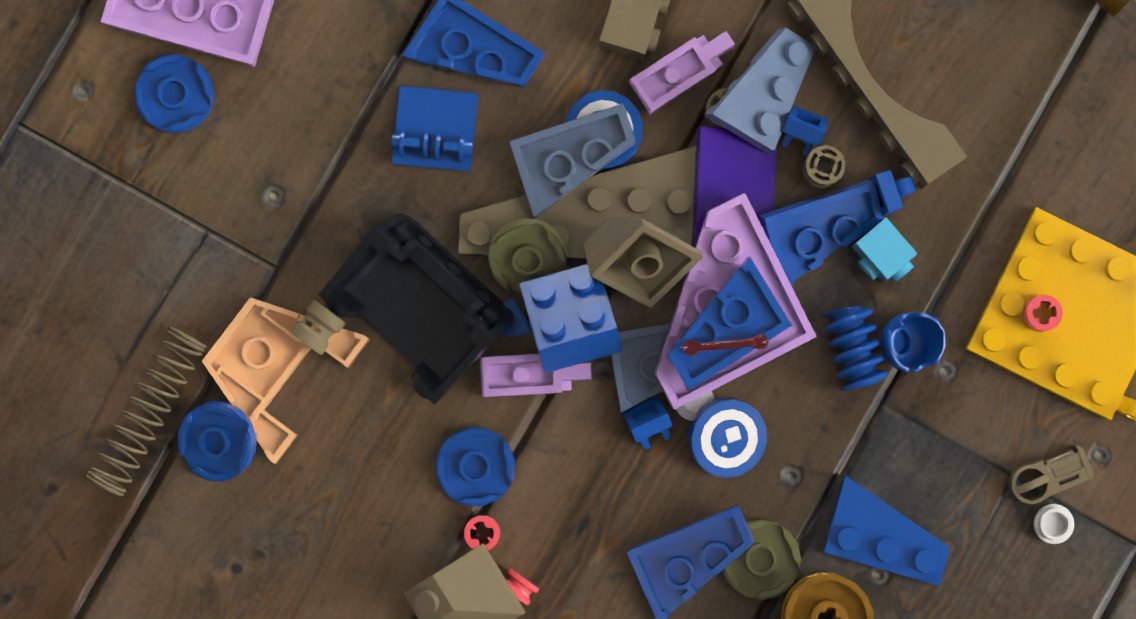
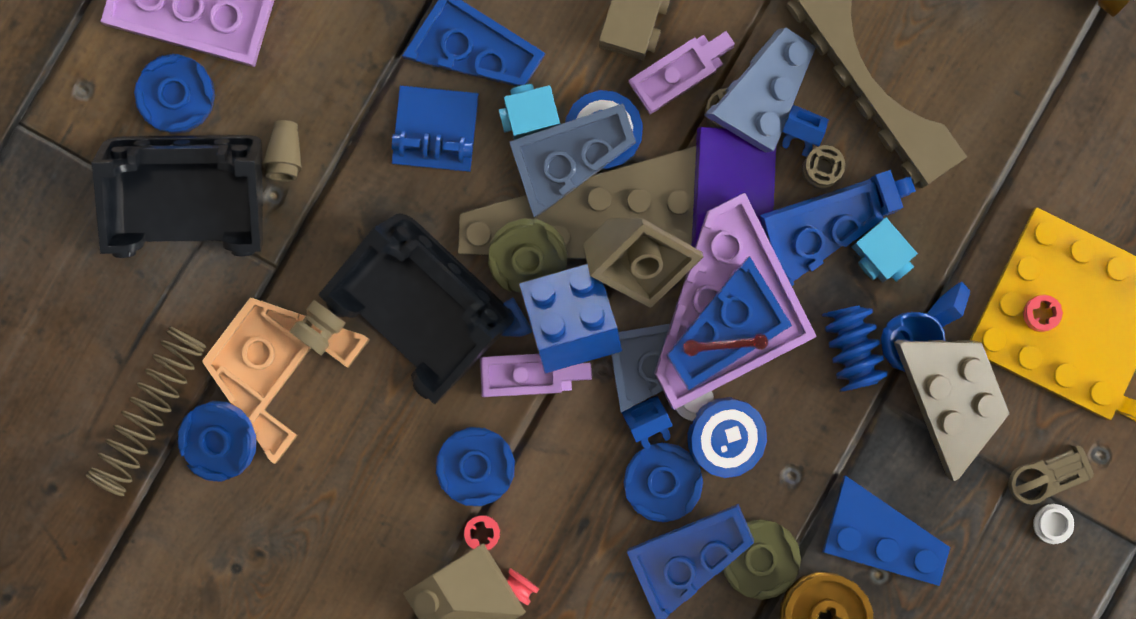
none -> black windscreen [92,135,263,258]
none -> dark tan cone [262,120,302,182]
none -> medium azure brick [499,84,560,140]
none -> blue tile [623,443,703,523]
none -> wing [894,339,1009,481]
none -> blue tile [928,282,970,327]

